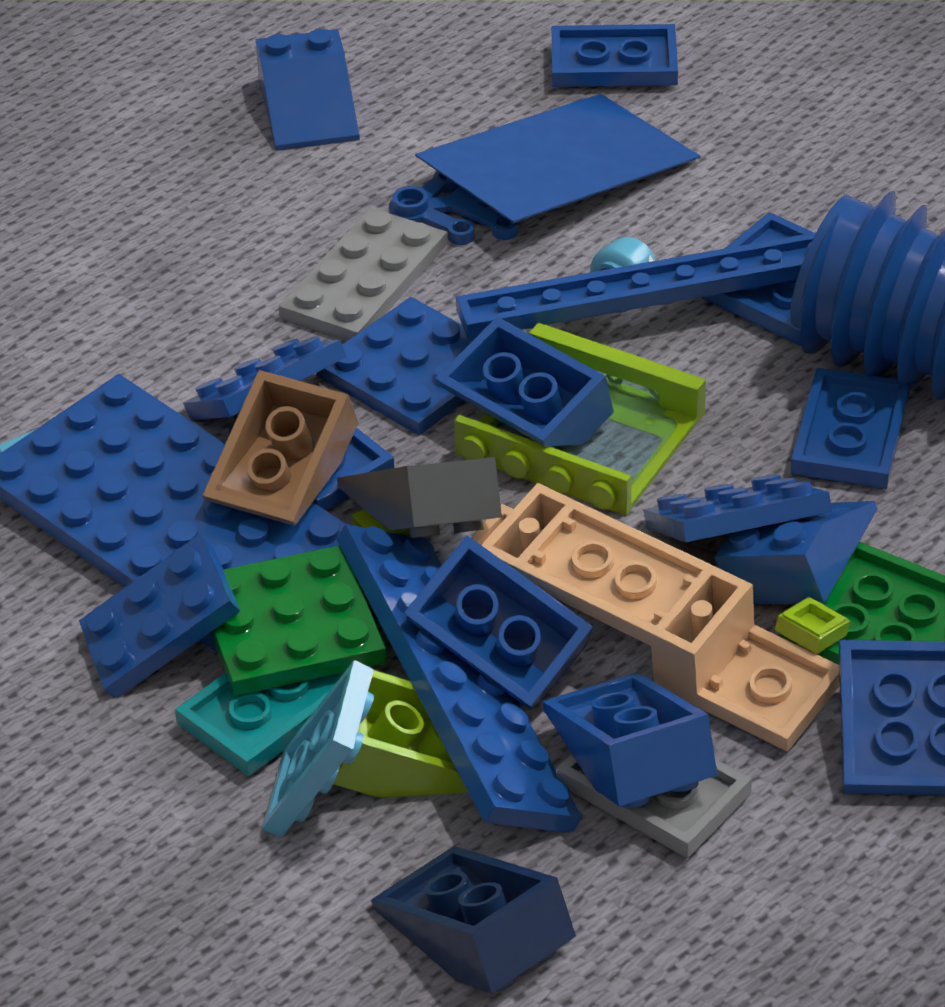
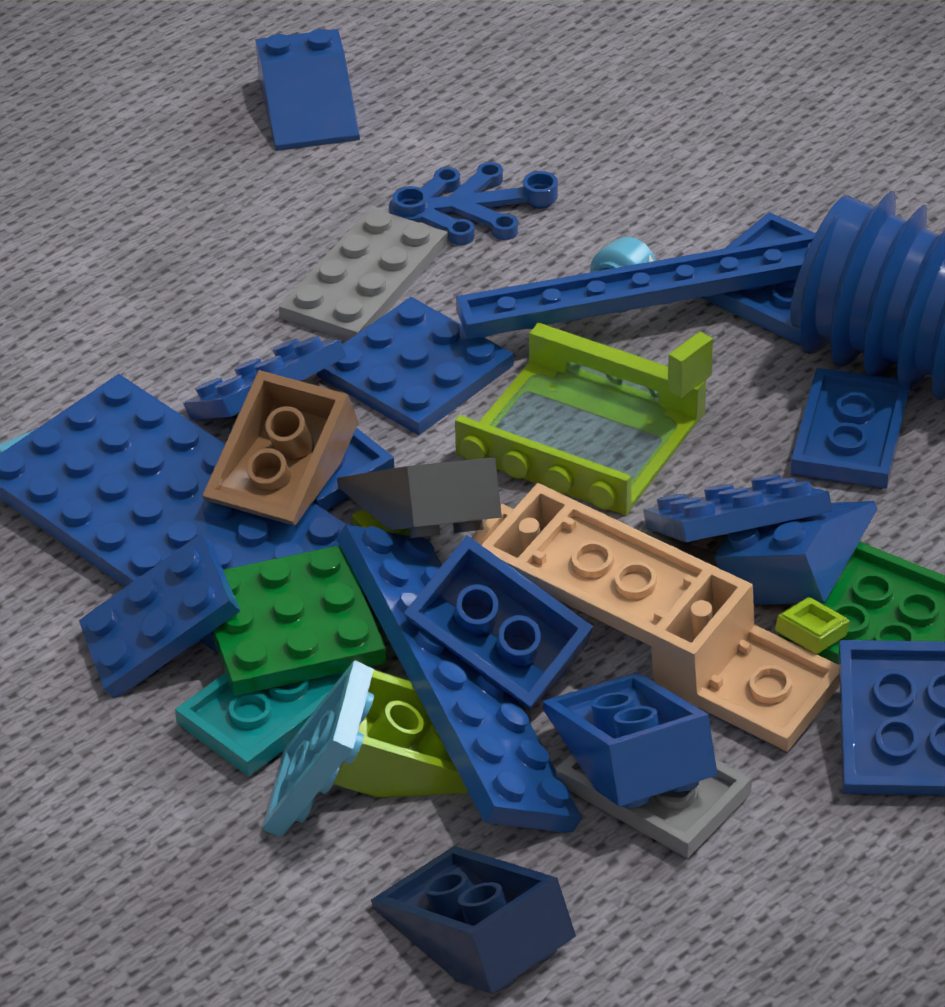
blue piece [415,94,701,223] -> none
blue slope [435,317,614,447] -> none
blue plate [551,24,678,87] -> none
none -> lime tile [668,331,713,399]

